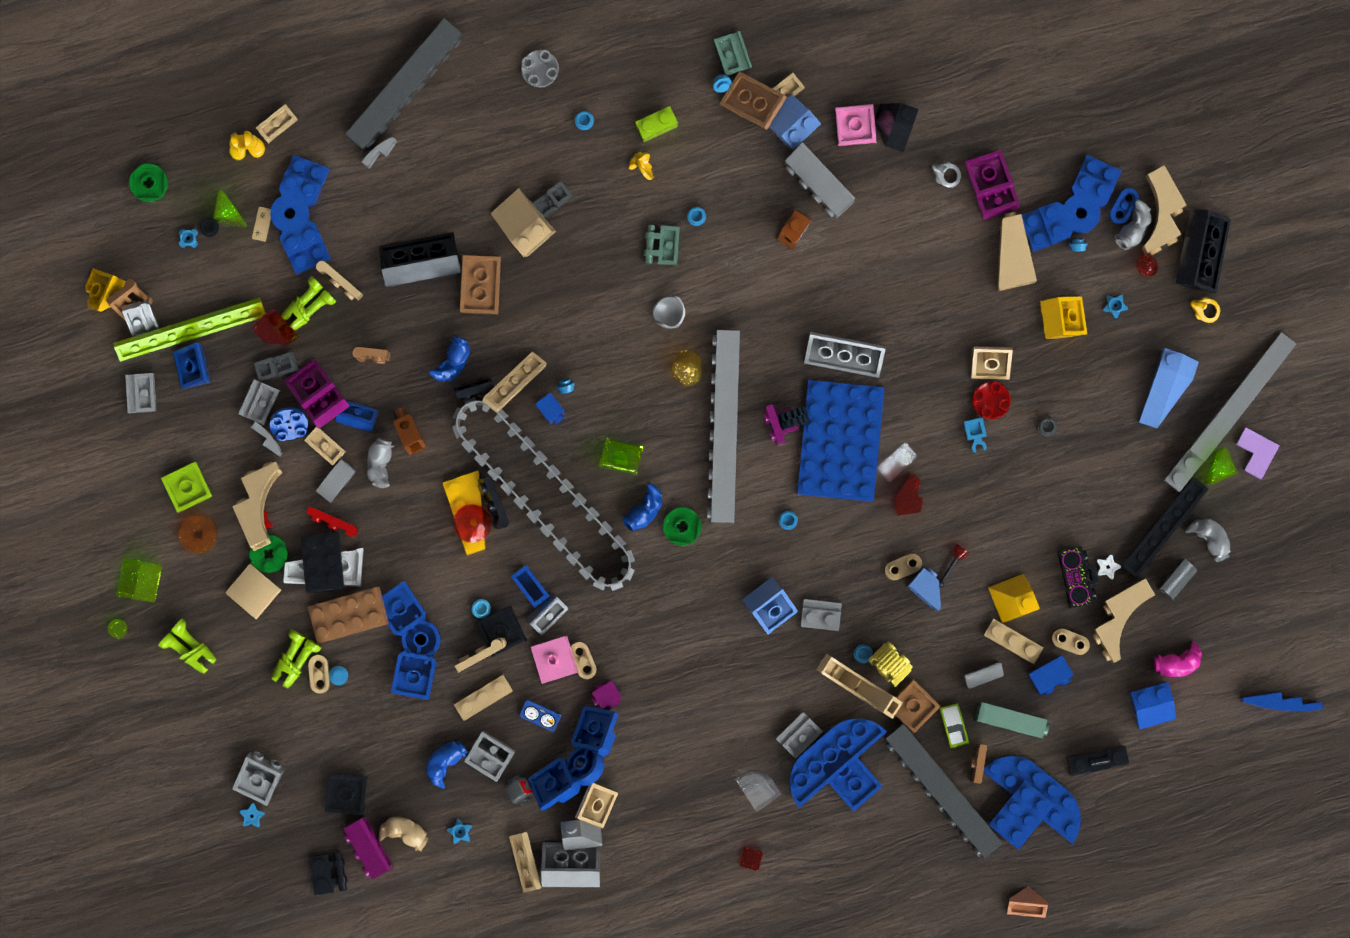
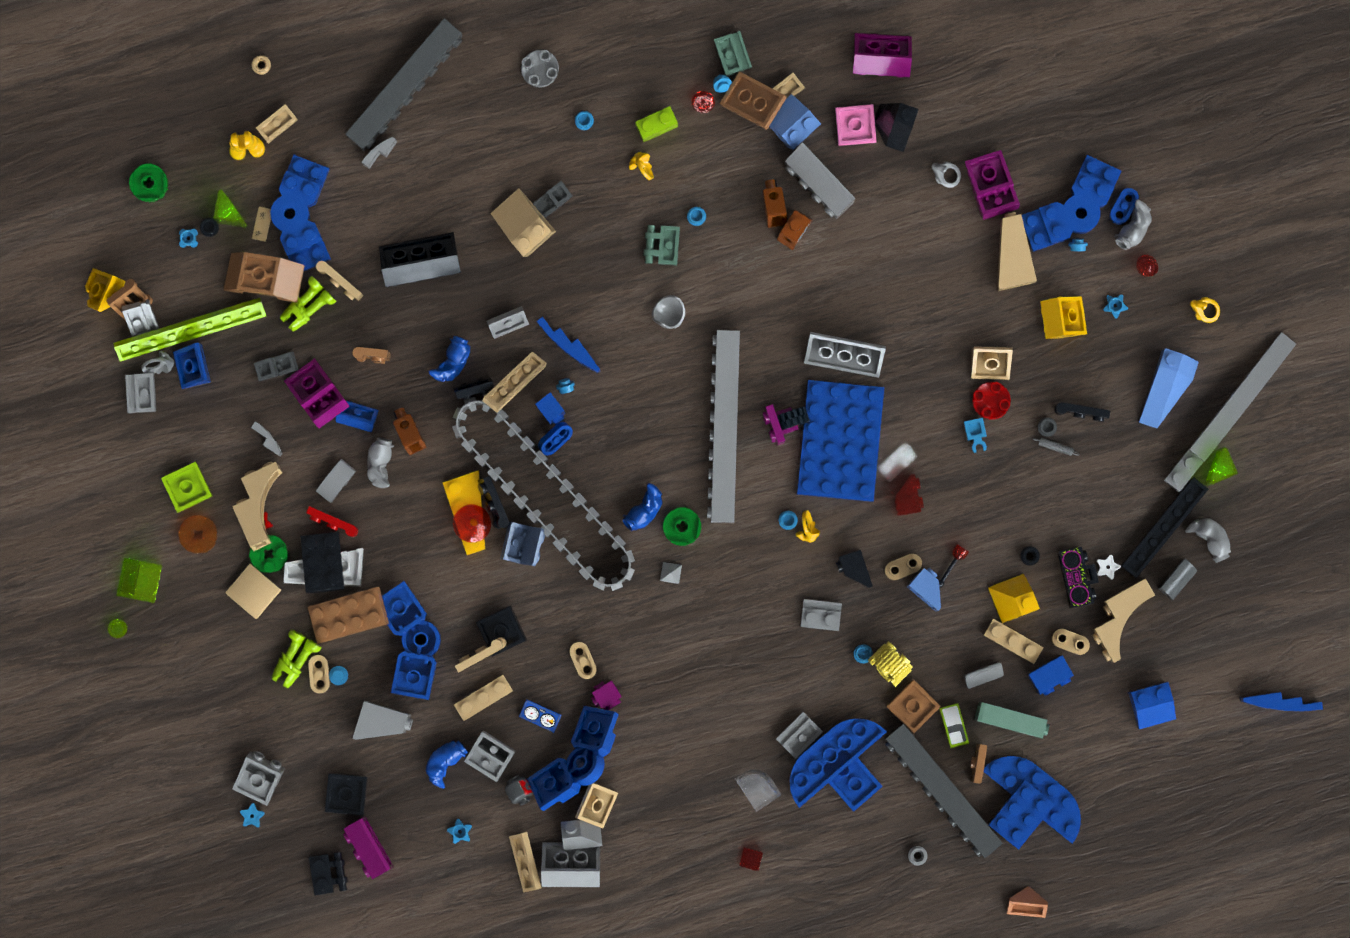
lime piece [158,618,217,674] -> none
light grey plate [238,379,280,426] -> none
clear red slope [252,309,299,346] -> none
plate [270,407,308,441] -> none
tan plate [304,426,346,466] -> none
tan animal [378,817,429,851] -> none
medium nougat plate [460,255,501,315] -> none
medium azure plate [471,599,491,618] -> none
blue brick [511,565,550,608] -> none
light grey slope [526,593,569,636] -> none
bright pink plate [531,636,578,684] -> none
clear neon green slope [599,439,643,476] -> none
clear yellow hair [670,350,702,387] -> none
medium blue slope [742,577,798,634] -> none
tan arch [816,654,903,719] -> none
black piece [1066,745,1129,776] -> none
tan arch [1142,165,1187,255] -> none
dark pink animal [1154,641,1202,677] -> none
black slope [1176,209,1231,293] -> none
lavender tile [1236,427,1280,479] -> none
none -> light grey piece [142,351,174,374]
none -> medium nougat slope [224,252,305,303]
none -> tan plate [252,55,271,75]
none -> light grey slope [352,701,413,740]
none -> light grey plate [487,306,529,339]
none -> sand blue bracket [500,522,545,566]
none -> blue slope [537,317,600,373]
none -> blue plate [538,422,573,456]
none -> light grey slope [660,562,682,584]
none -> clear red hat [692,91,715,113]
none -> dark orange torso [763,179,787,228]
none -> yellow piece [796,510,820,543]
none -> black slope [836,550,873,588]
none -> magenta slope [853,33,912,77]
none -> light grey plate [908,846,927,865]
none -> black plate [1020,546,1040,566]
none -> light grey piece [1033,438,1080,456]
none -> black plate [1054,402,1110,422]

